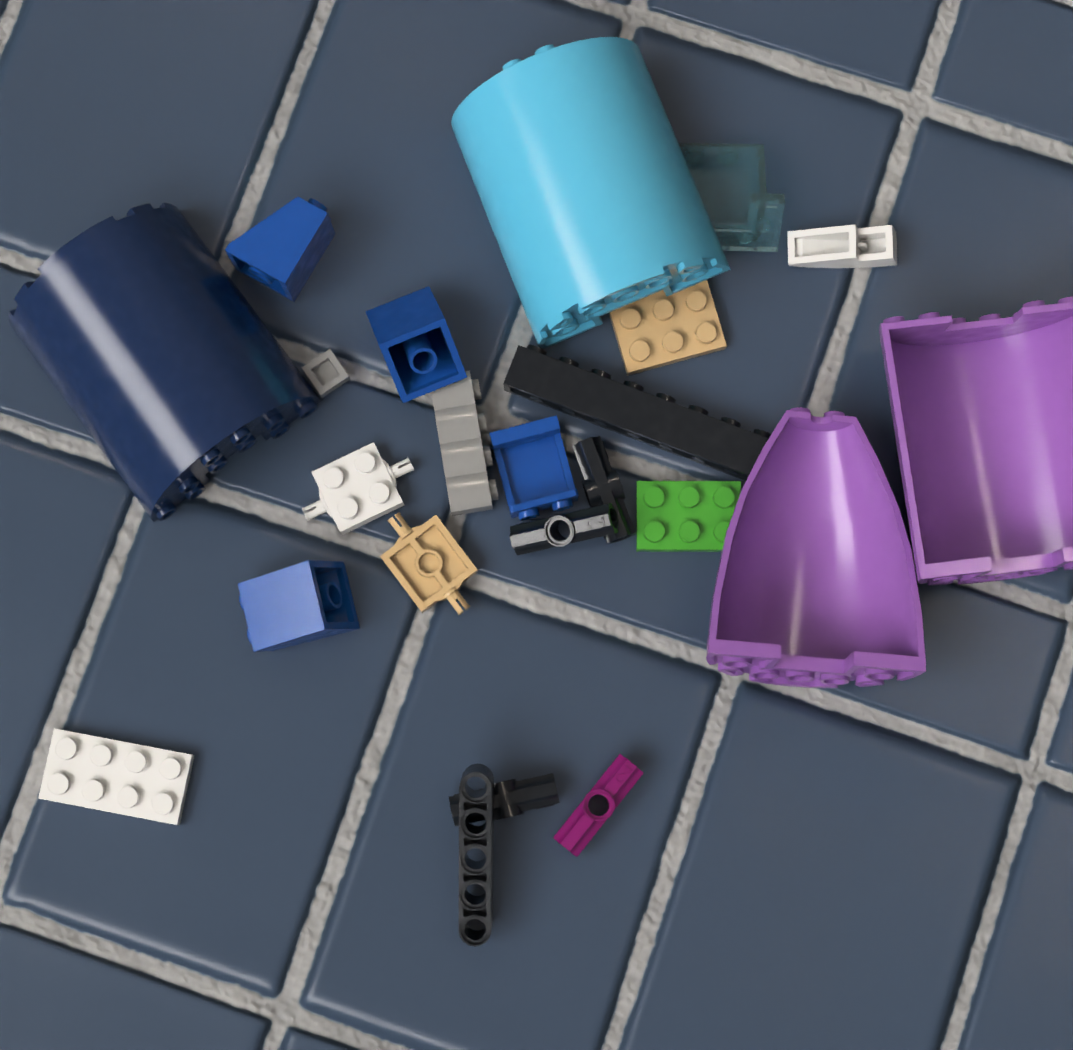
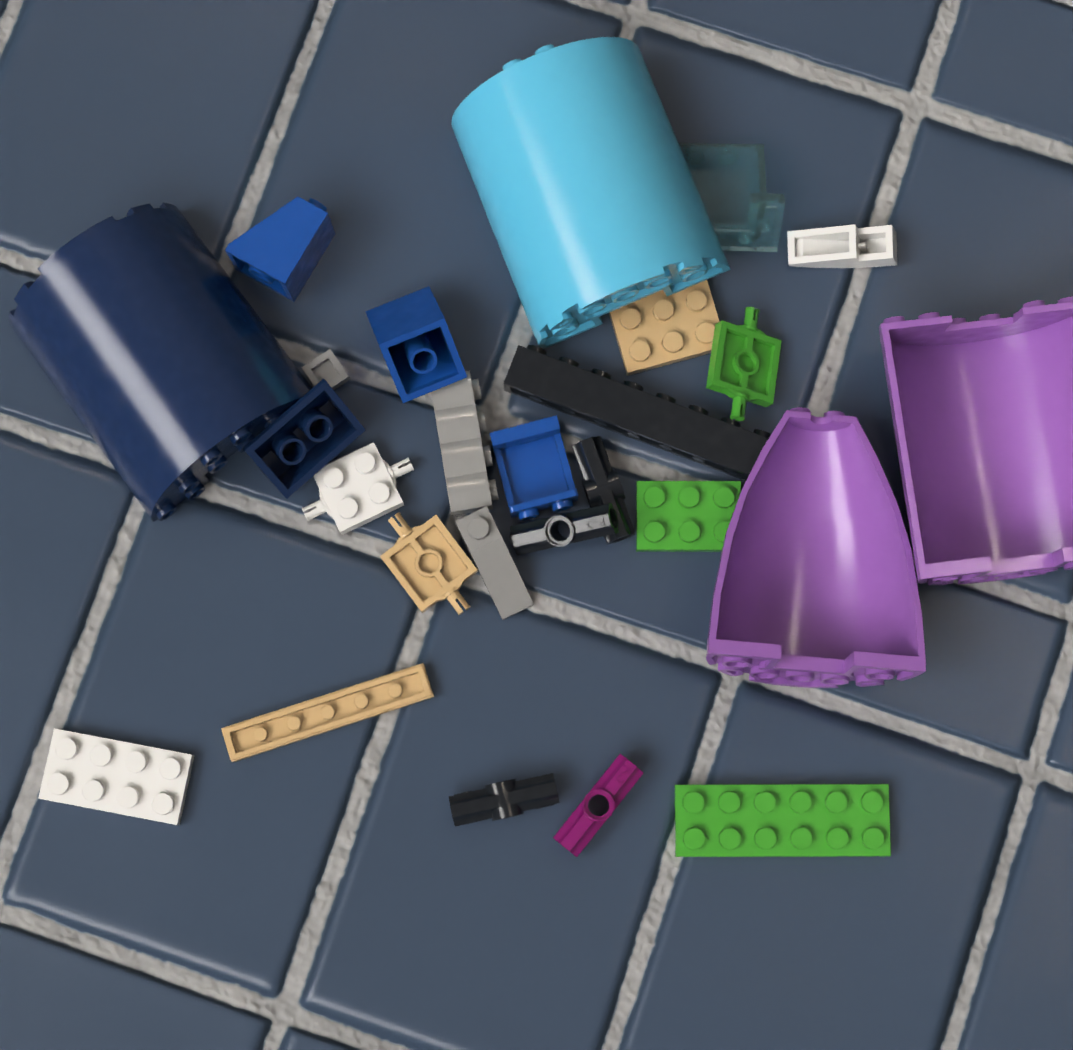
slope [238,560,360,652] -> none
black beam [459,764,494,947] -> none
none -> tan tile [221,663,434,762]
none -> dark blue slope [243,379,366,499]
none -> light grey slope [455,506,534,620]
none -> bright green plate [674,784,891,857]
none -> bright green plate [706,307,782,421]

